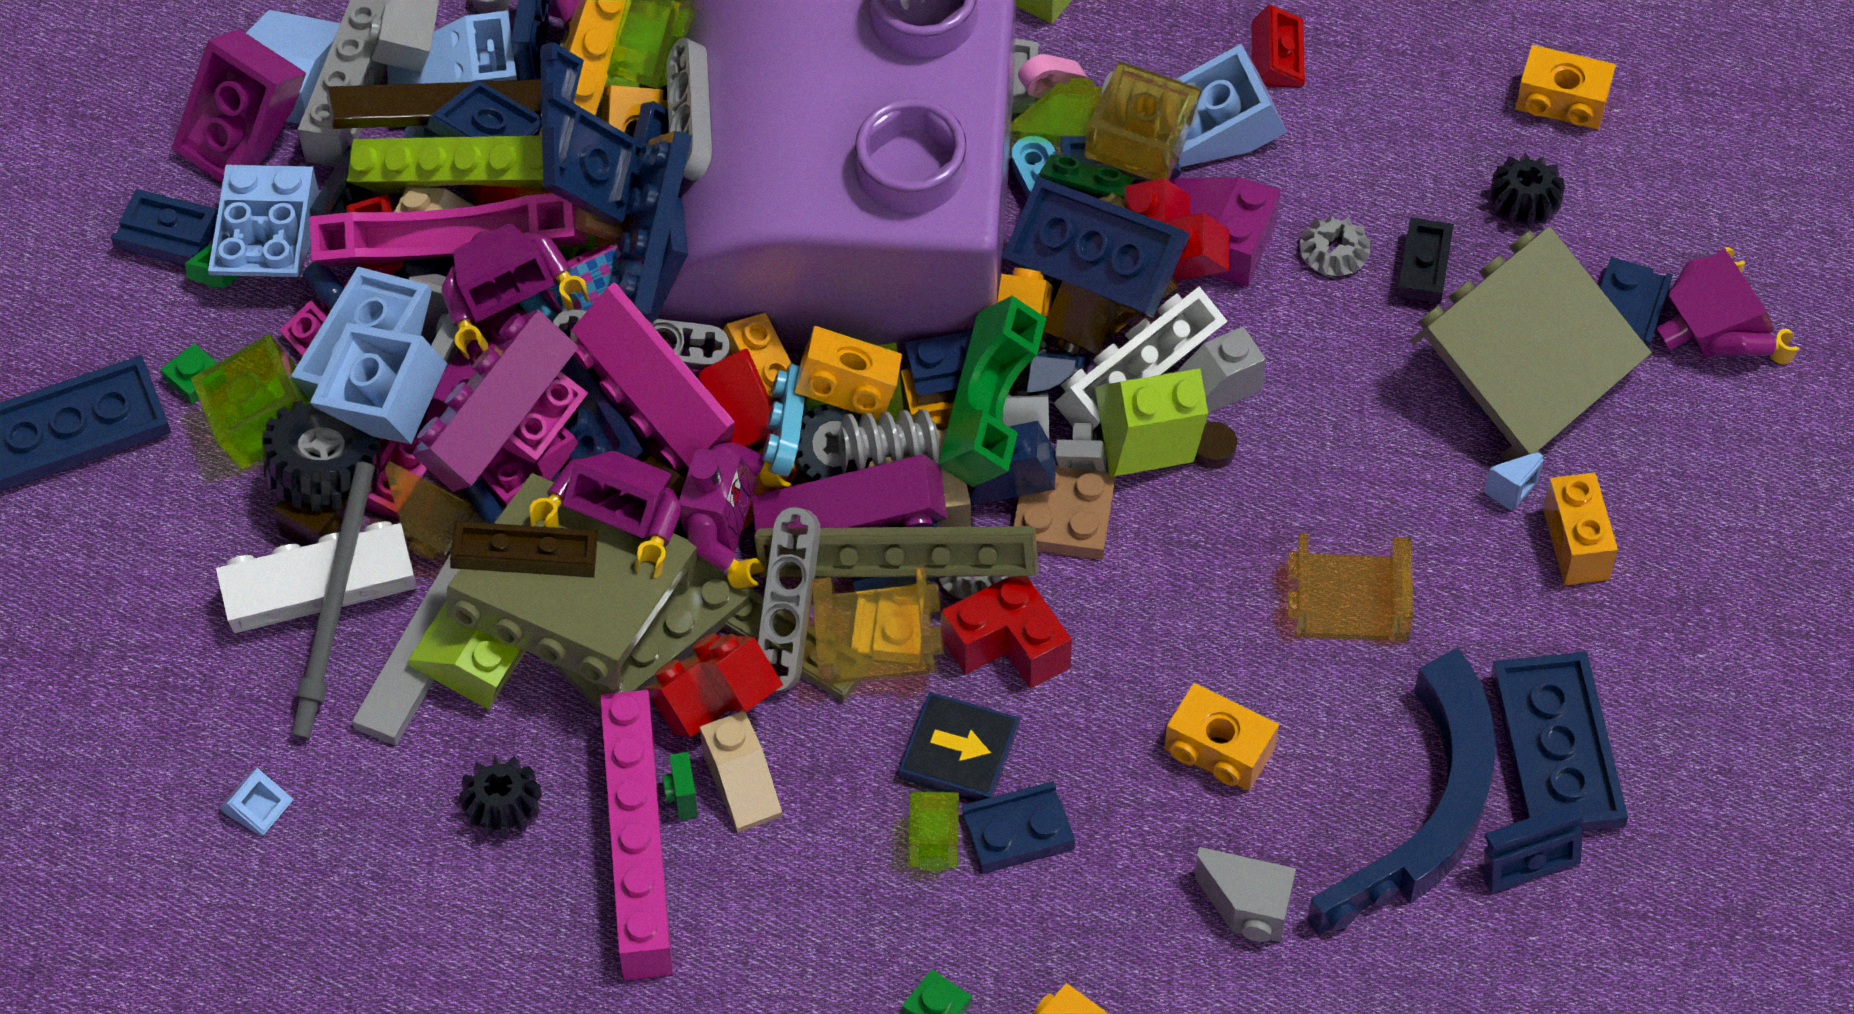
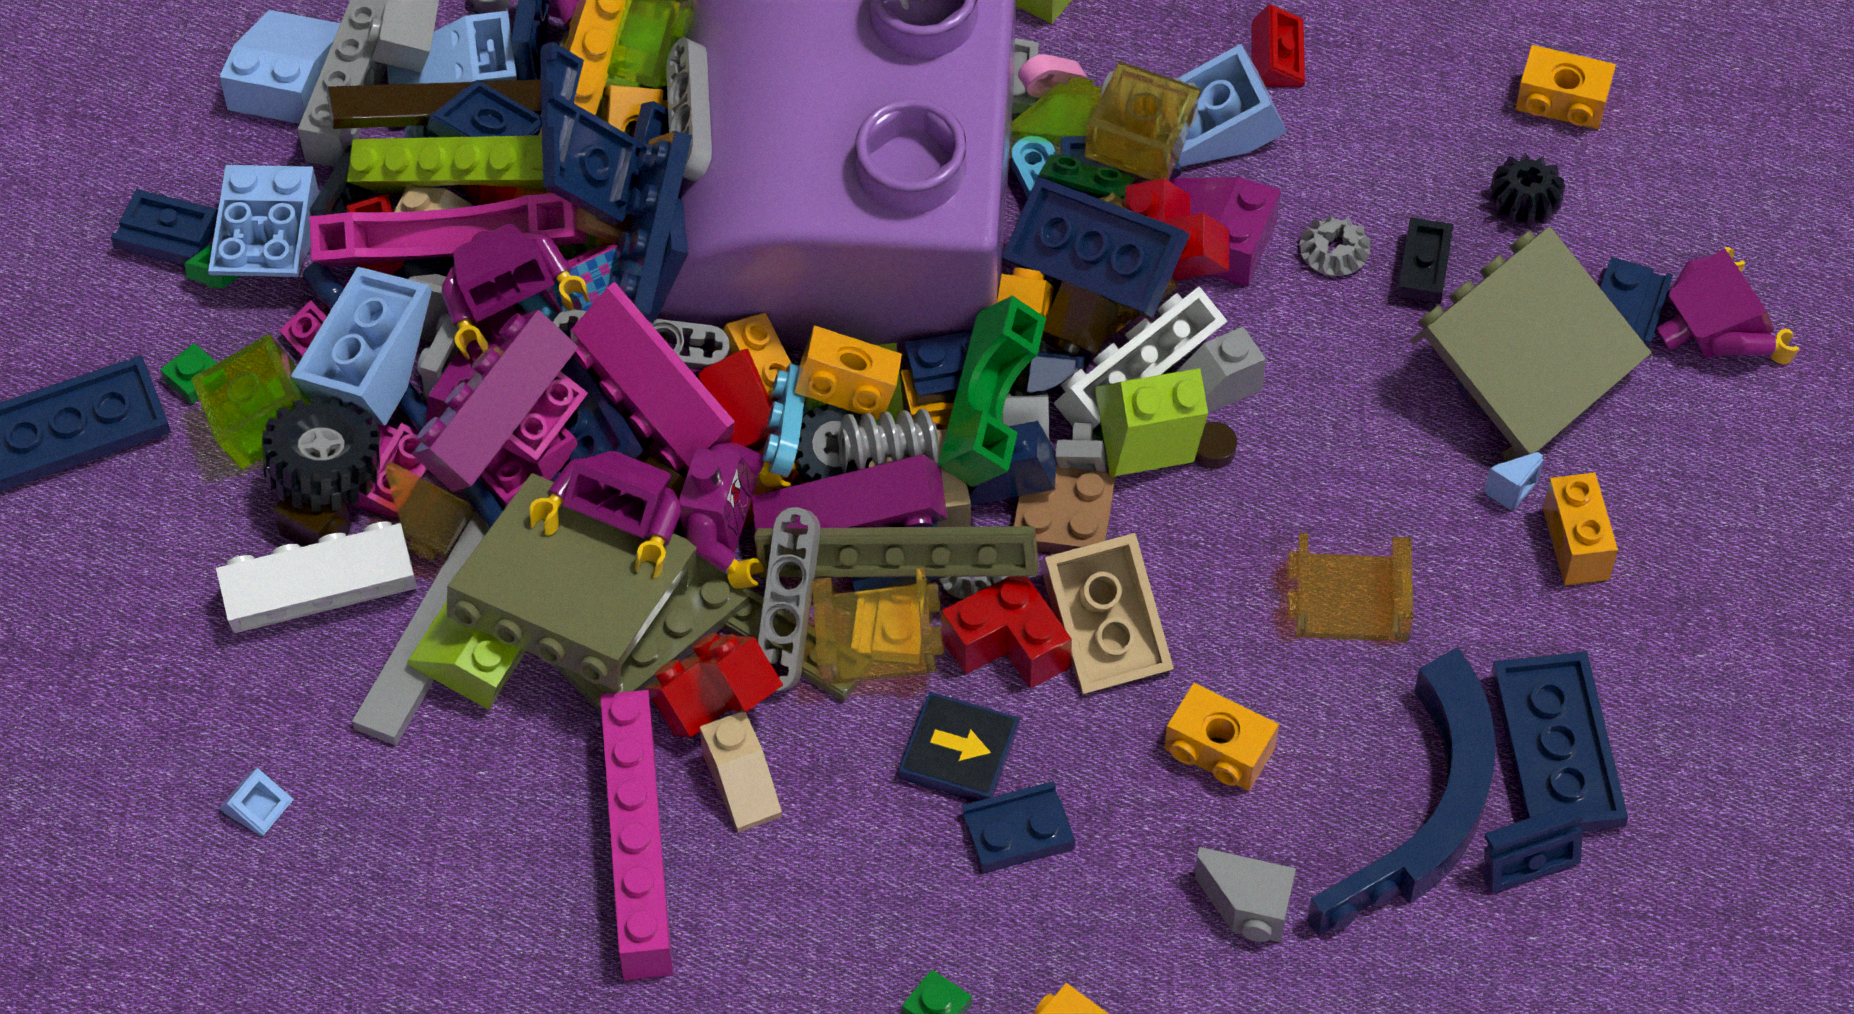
magenta slope [171,29,306,183] -> none
dark grey bar [291,462,375,739] -> none
light blue slope [310,323,447,444] -> none
dark brown tile [450,521,598,578] -> none
black gear [458,754,542,839] -> none
green plate [662,752,698,820] -> none
clear neon green brick [909,792,959,871] -> none
none -> tan slope [1039,533,1174,695]

